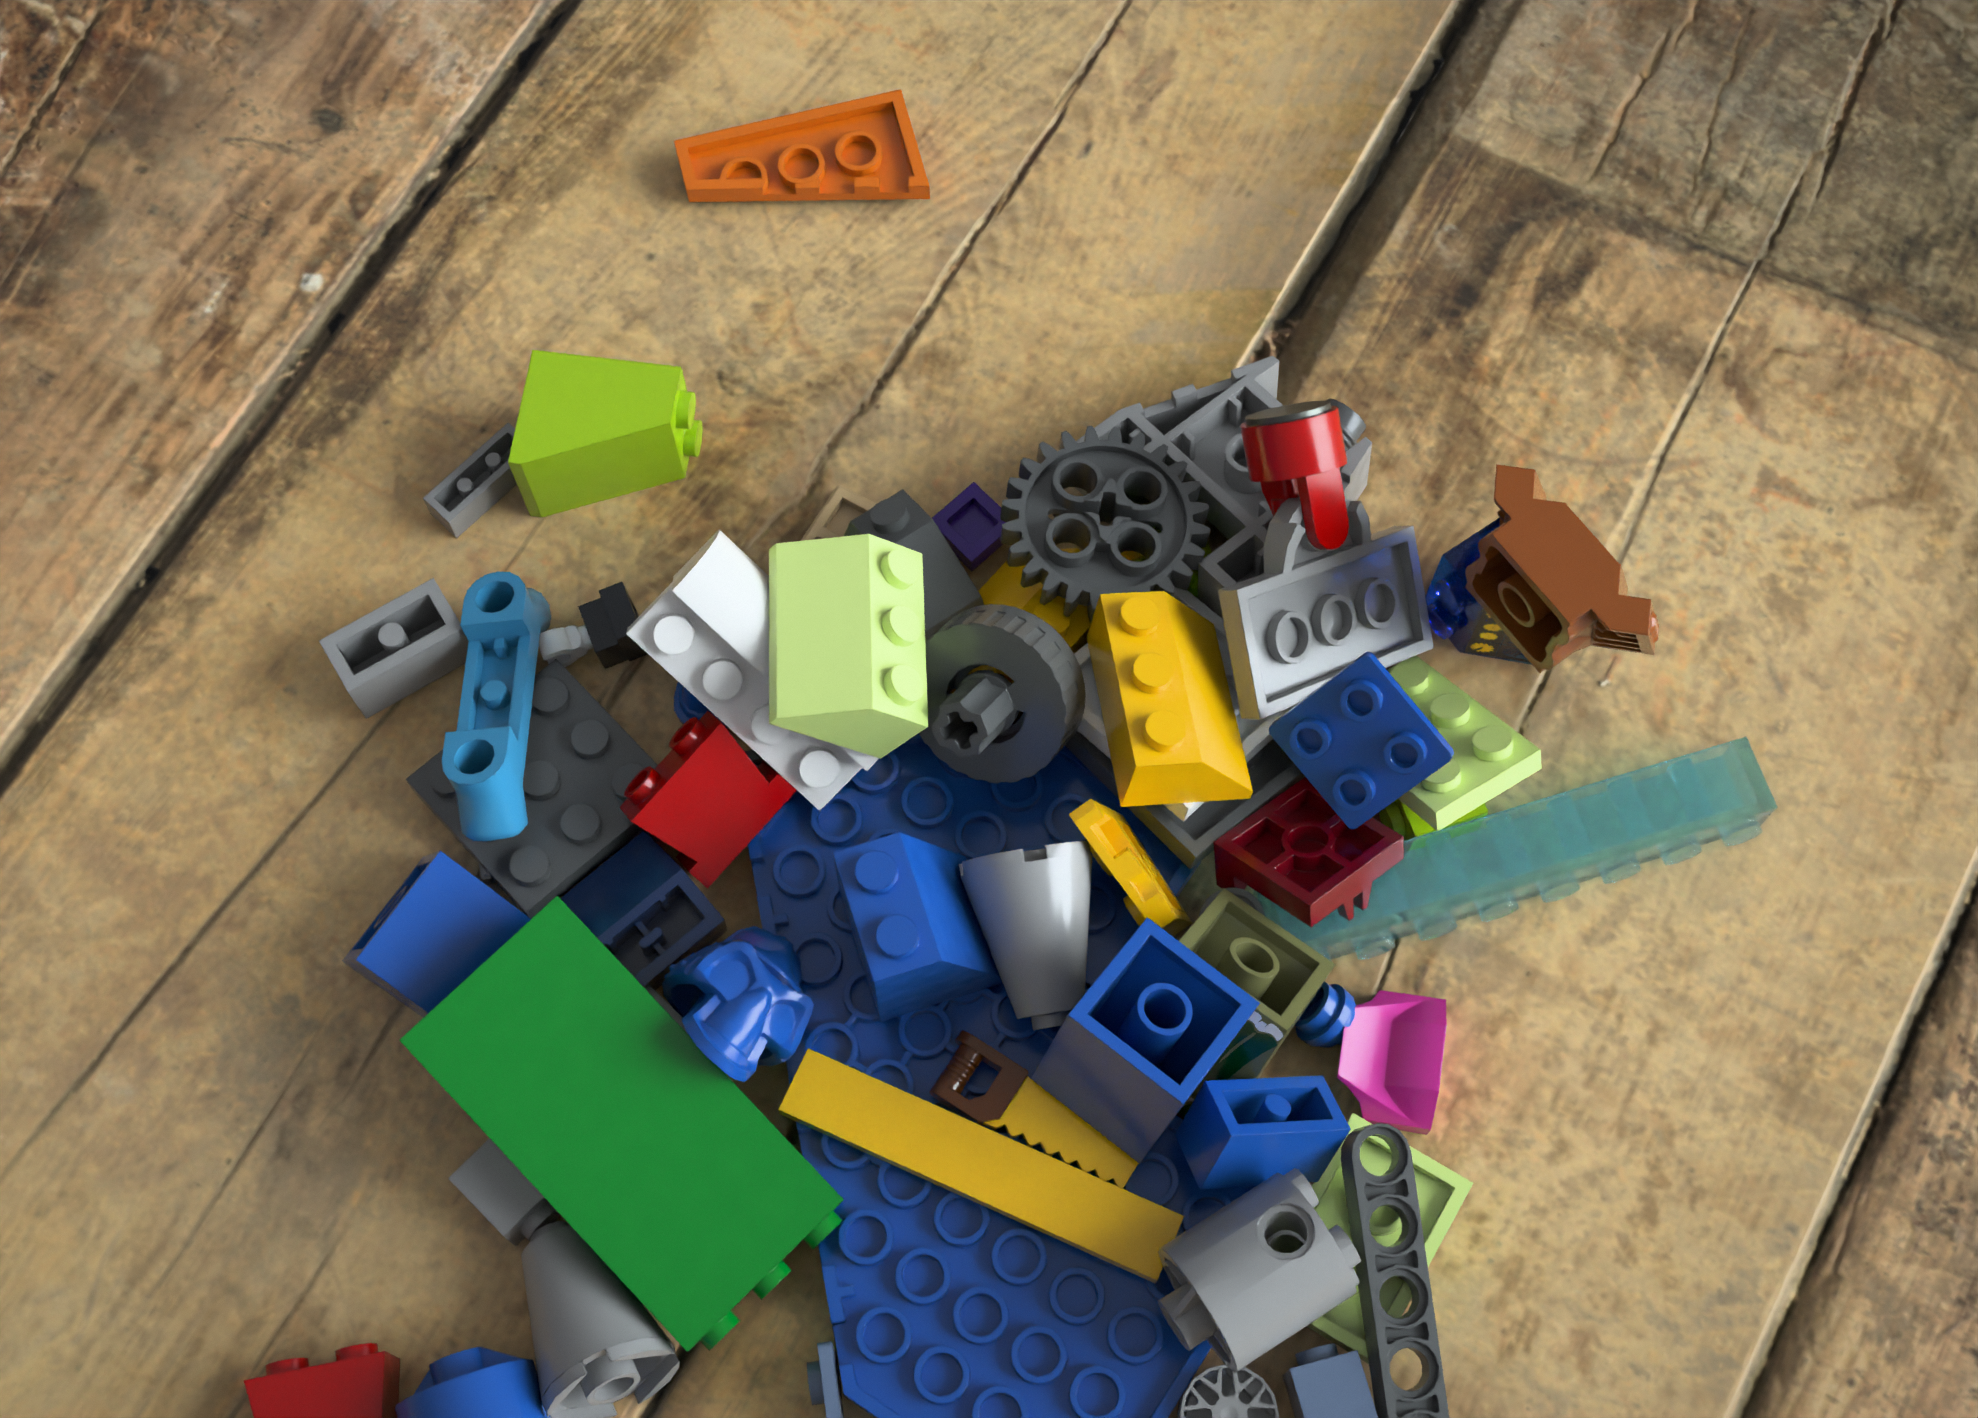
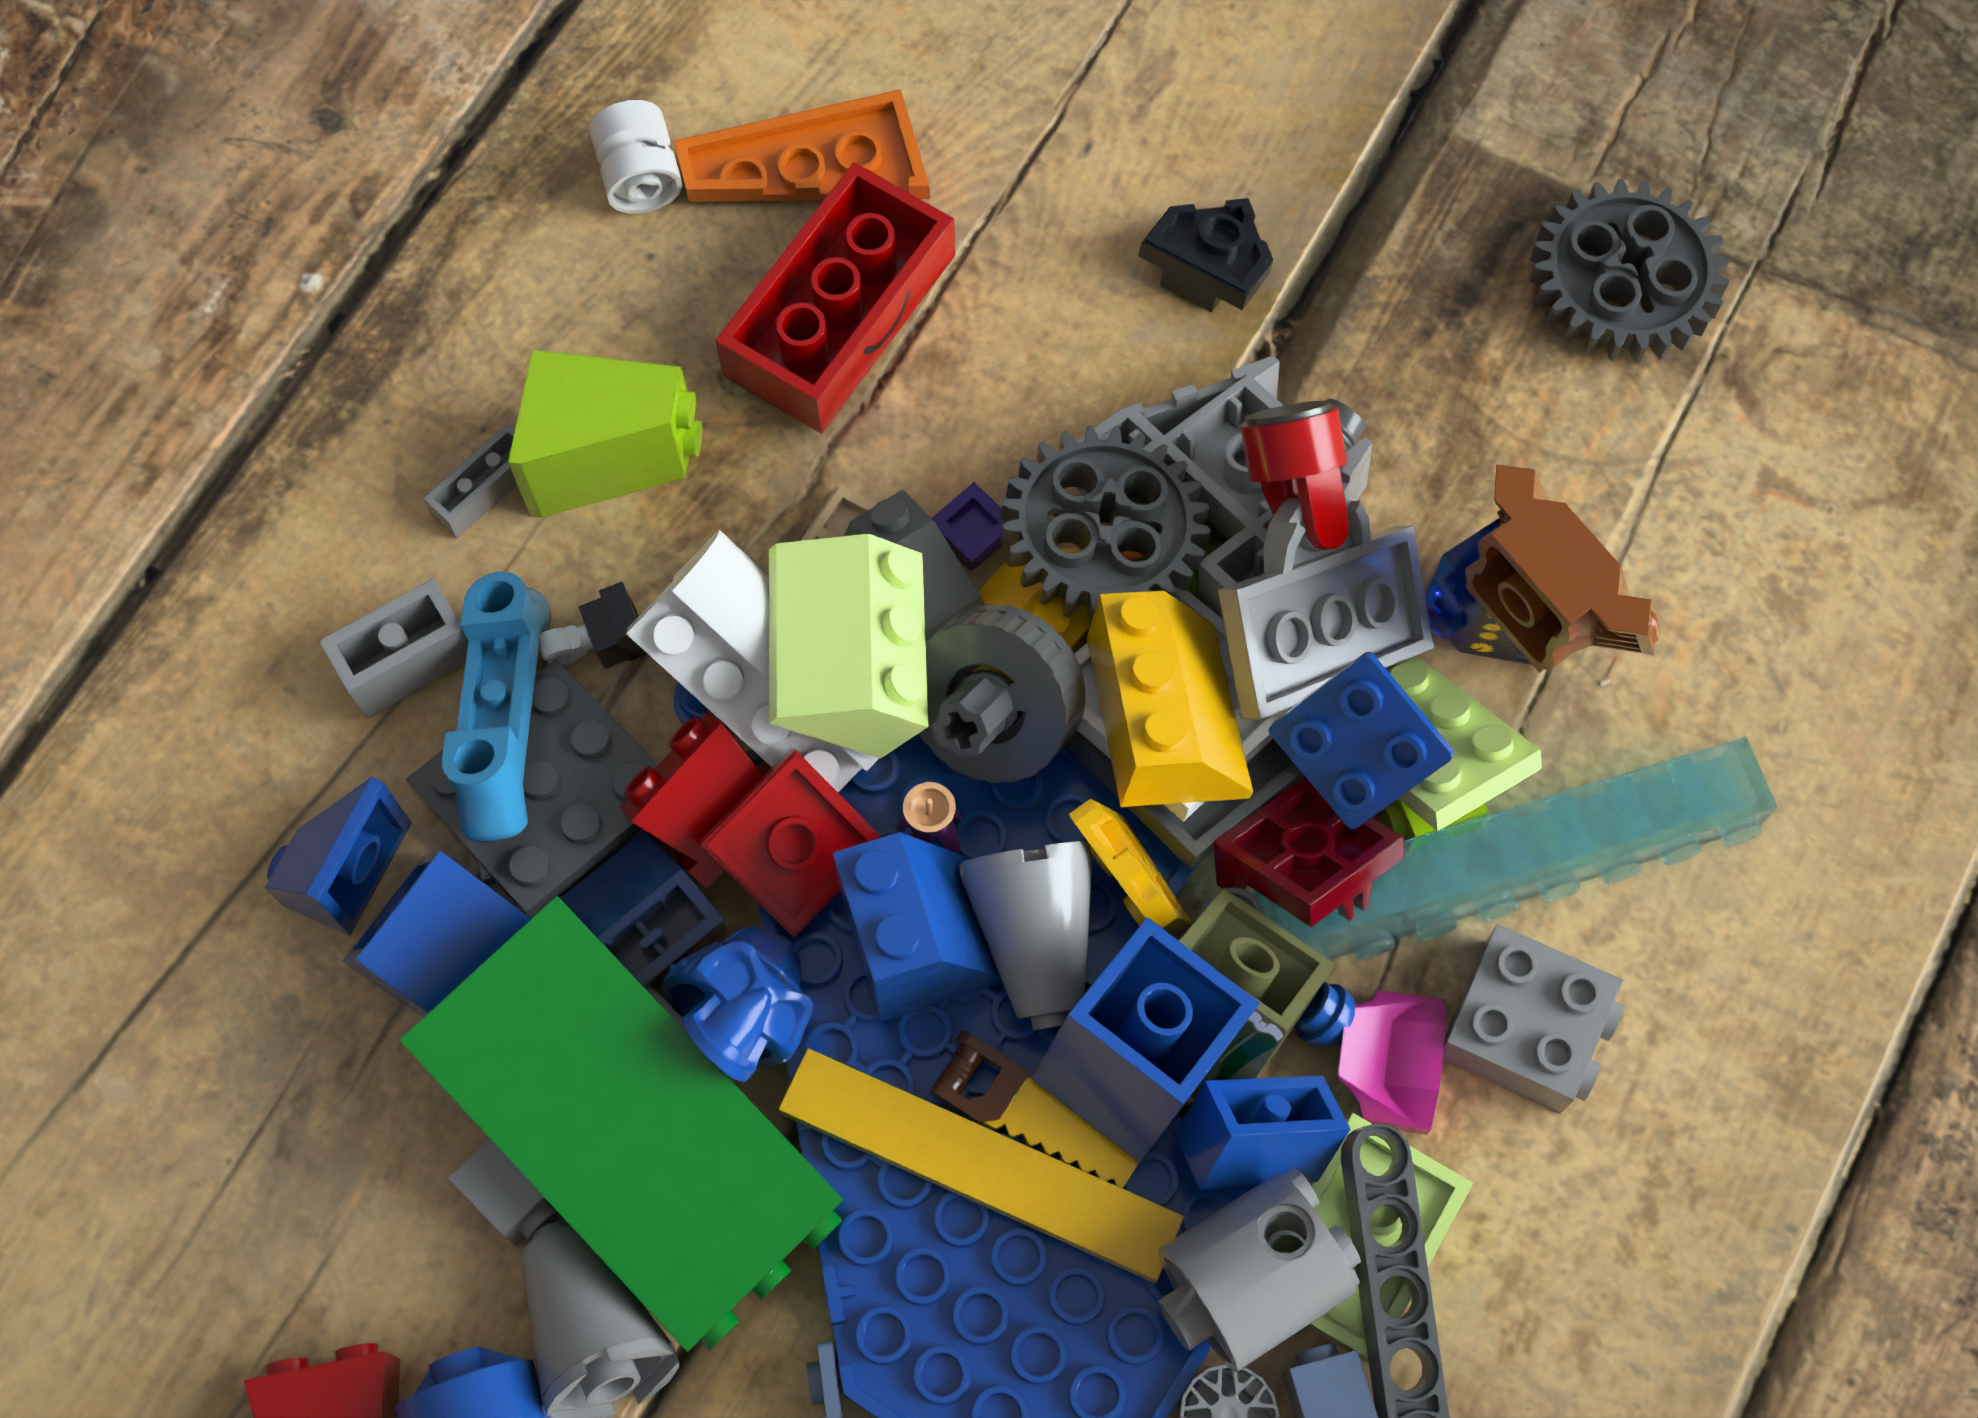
none -> blue slope [265,777,412,936]
none -> white wheel [589,100,683,214]
none -> red tile [697,748,882,938]
none -> red brick [715,162,955,434]
none -> light nougat piece [896,782,962,853]
none -> black plate [1138,198,1273,313]
none -> light grey brick [1443,924,1625,1113]
none -> dark grey gear [1529,179,1730,363]

